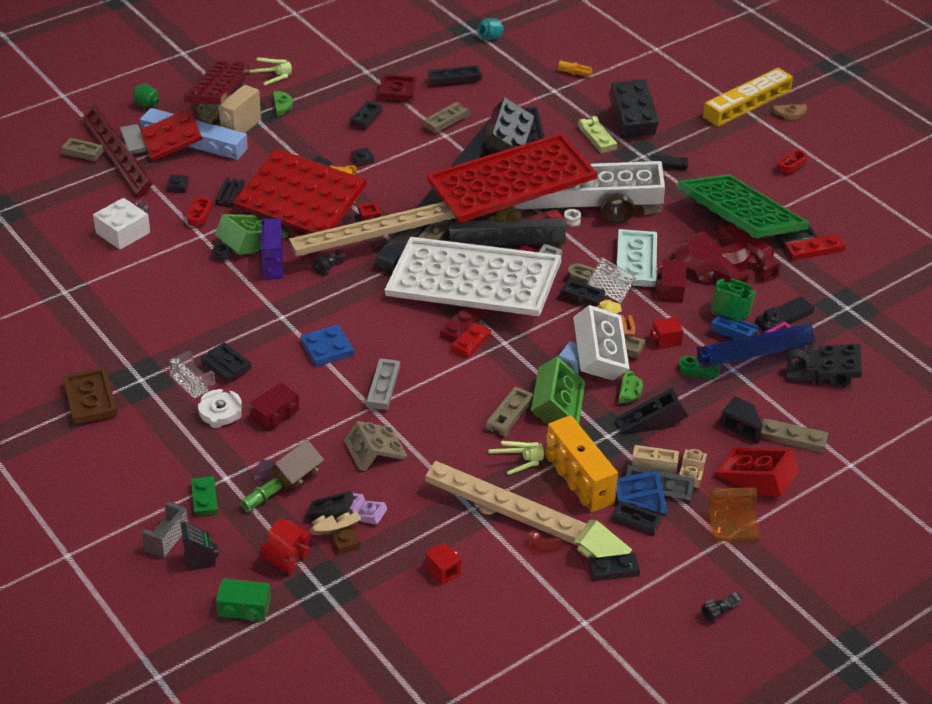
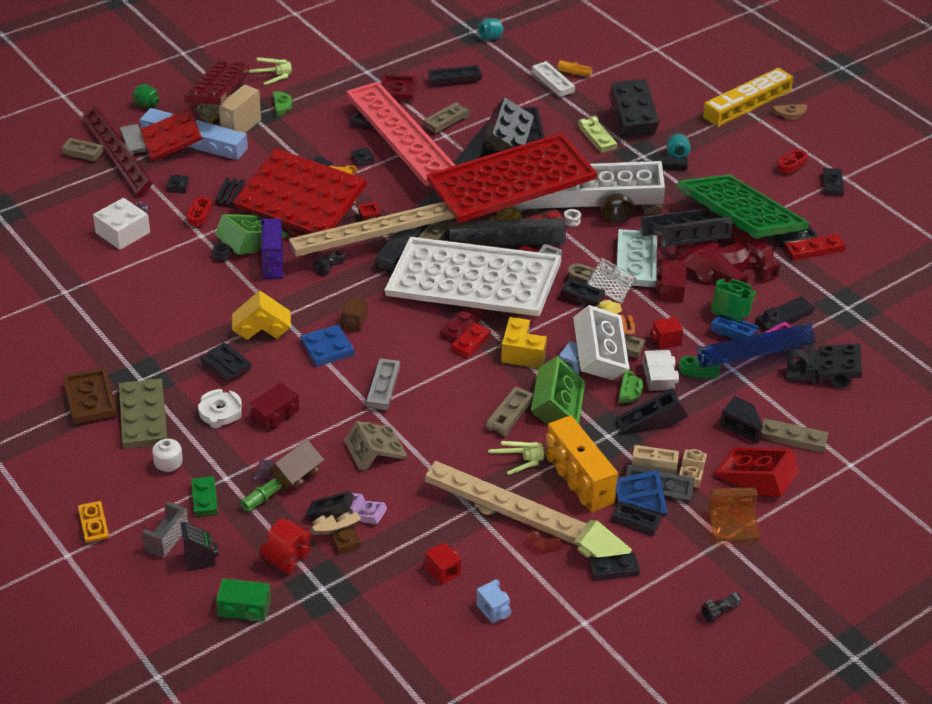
clear panel [169,350,216,399] -> none
none -> light orange slope [78,501,109,543]
none -> olive plate [119,378,168,449]
none -> white head [152,439,183,472]
none -> yellow brick [232,290,291,340]
none -> reddish brown brick [341,297,368,332]
none -> coral plate [346,82,455,186]
none -> light blue brick [476,579,511,624]
none -> yellow brick [501,317,547,368]
none -> white plate [532,61,575,97]
none -> black fence [640,208,732,247]
none -> white brick [643,350,679,391]
none -> teal head [666,134,691,158]
none -> black plate [822,168,844,196]

